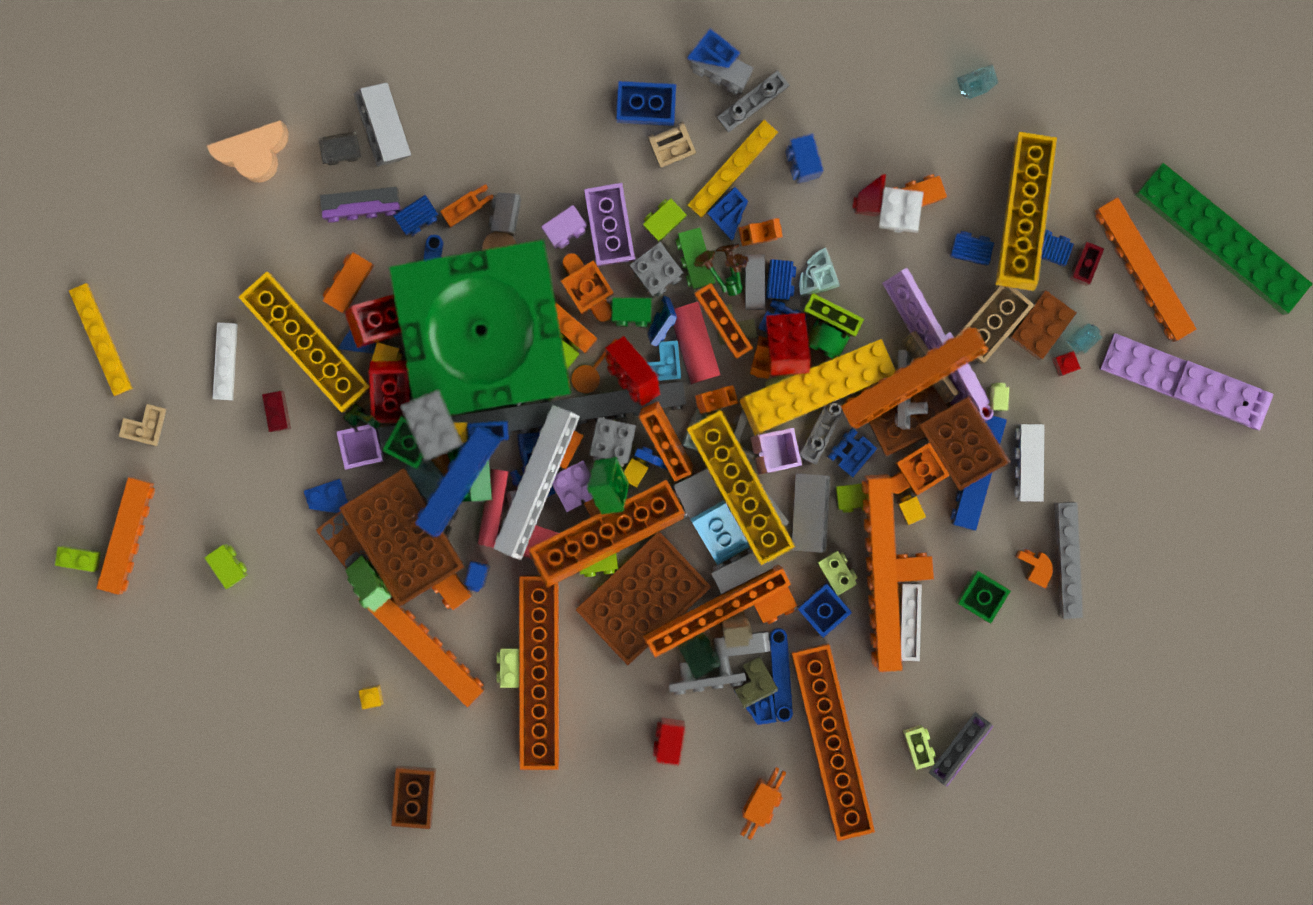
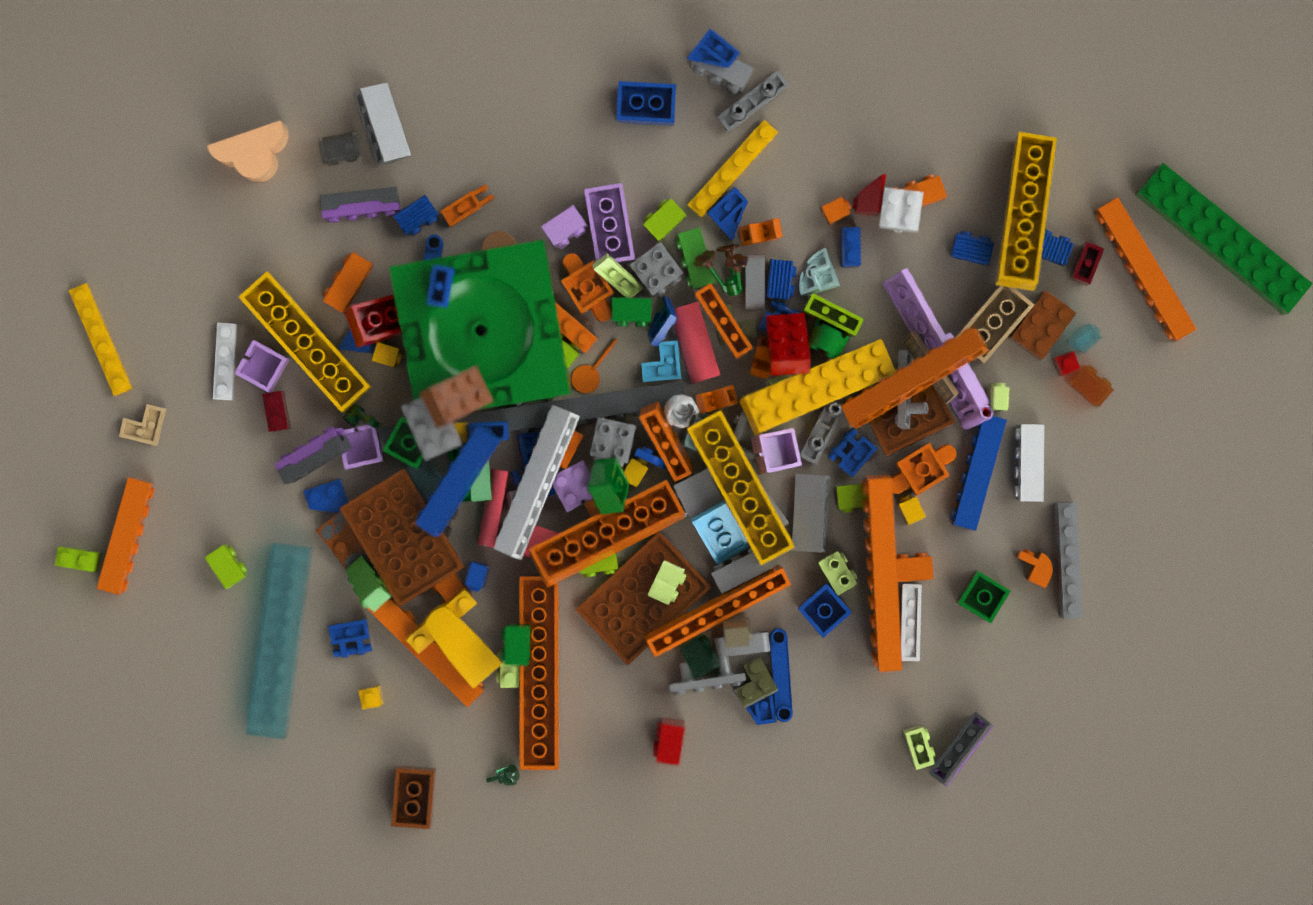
red brick [369,361,411,423] -> none
clear orange cone [430,451,450,476] -> none
light grey slope [488,192,521,236] -> none
red brick [605,336,660,407] -> none
tan plate [648,122,696,168] -> none
orange brick [740,767,786,840] -> none
orange brick [754,587,797,624] -> none
blue brick [785,134,824,184] -> none
orange brick [791,643,875,841] -> none
dark orange plate [919,396,1010,490] -> none
clear light blue slope [957,64,998,99] -> none
lavender hinge [1100,333,1274,431] -> none
none -> lavender piece [234,340,290,393]
none -> clear light blue brick [246,542,313,739]
none -> piece [275,427,352,485]
none -> blue plate [328,619,372,658]
none -> yellow slope [405,588,503,689]
none -> dark orange brick [420,366,493,429]
none -> blue brick [427,265,454,307]
none -> clear green piece [486,764,520,786]
none -> green brick [501,624,531,666]
none -> yellowish green plate [592,253,643,298]
none -> yellowish green brick [648,560,686,605]
none -> white hair [664,395,699,428]
none -> orange brick [820,197,852,225]
none -> blue brick [840,227,862,268]
none -> clear orange brick [1067,365,1114,408]

